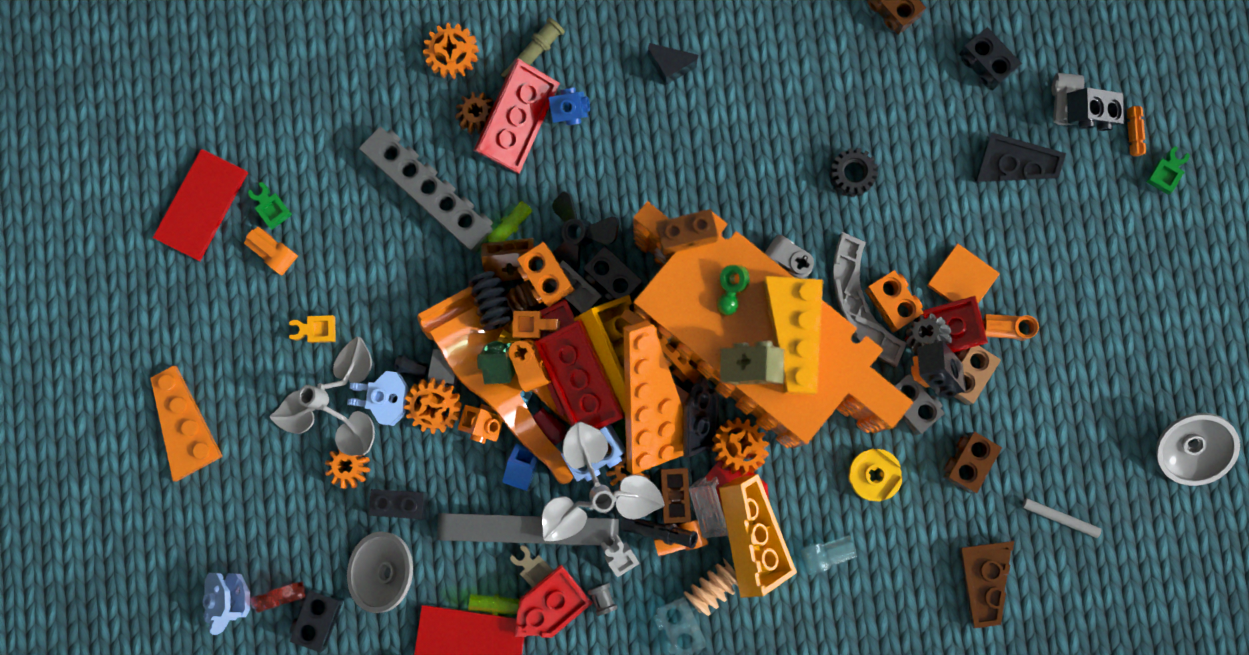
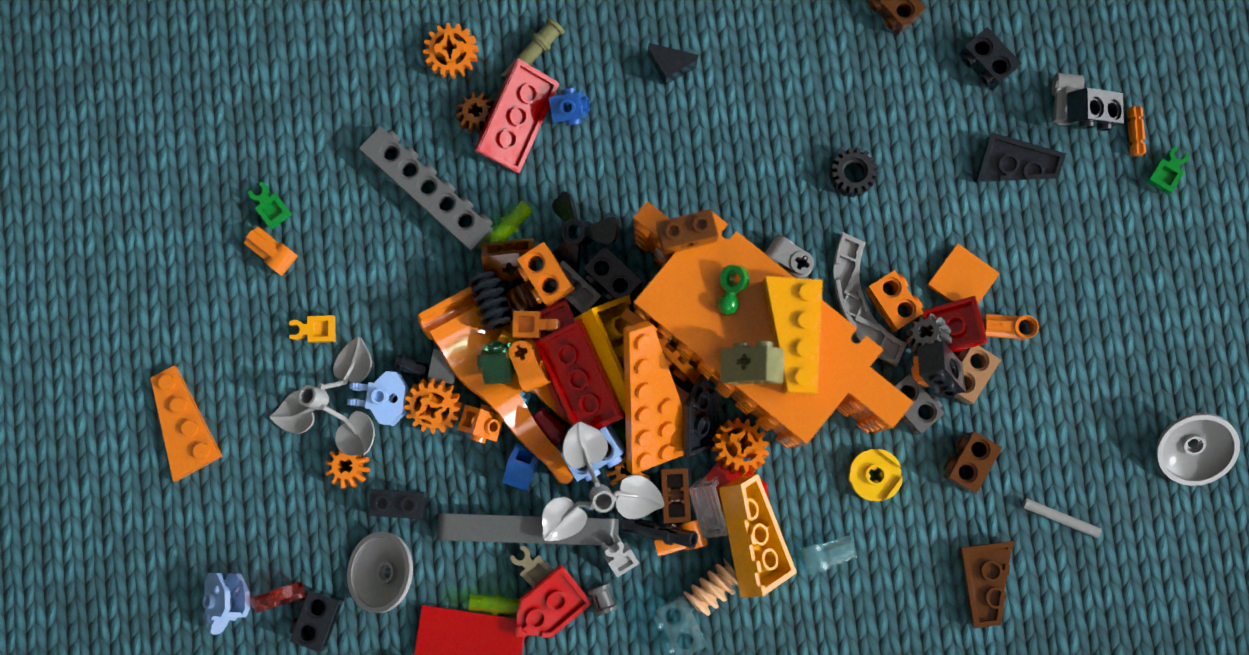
red tile [153,149,248,261] -> none

